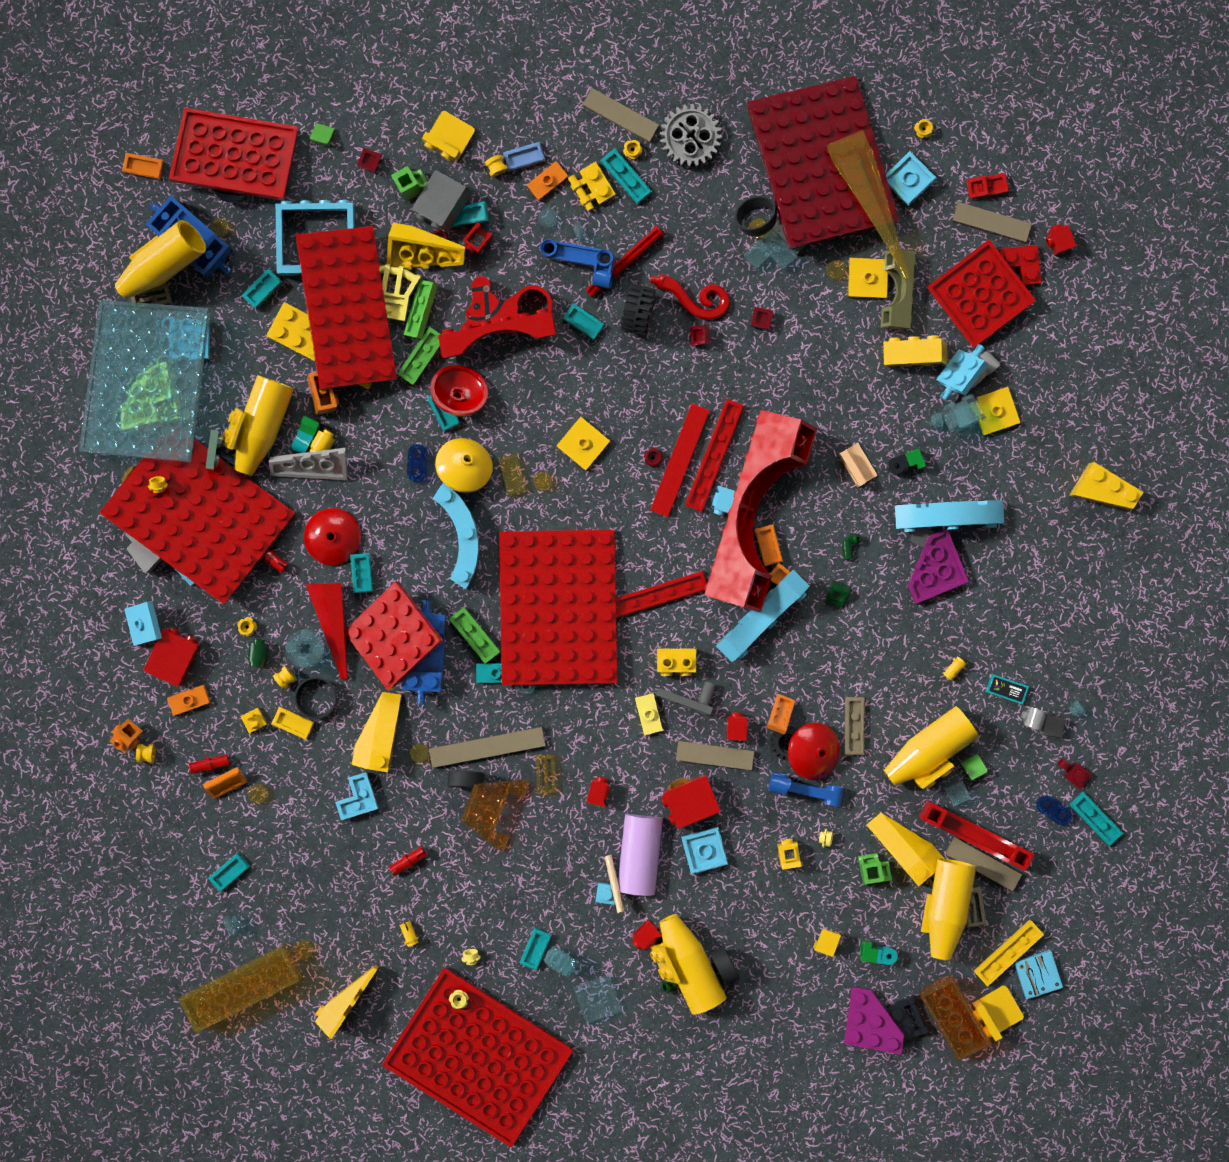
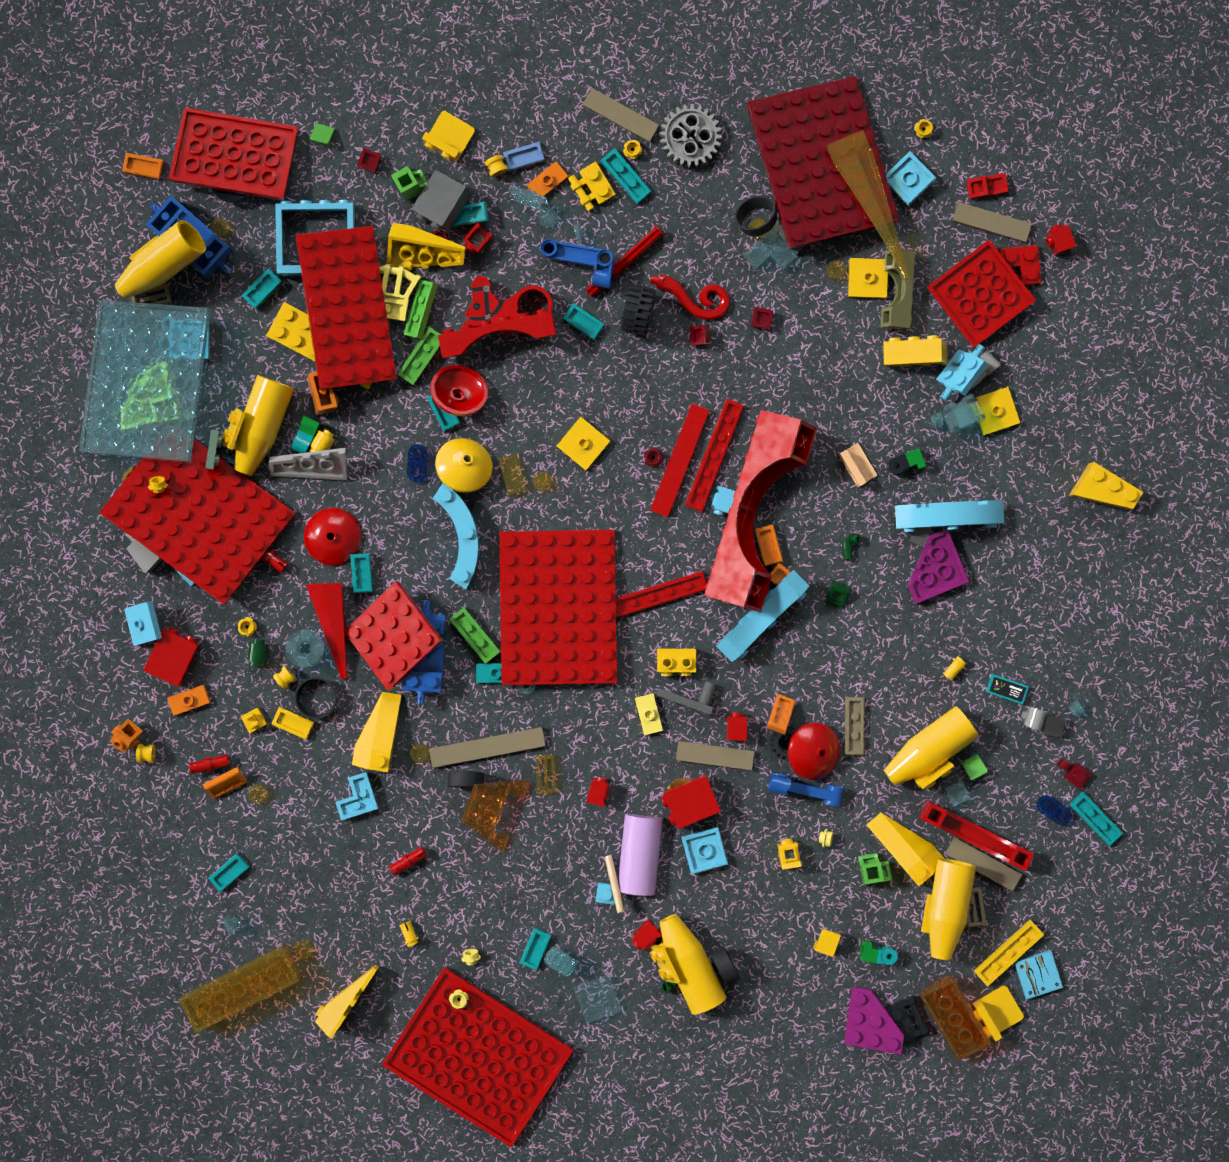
none -> clear light blue plate [509,185,549,212]

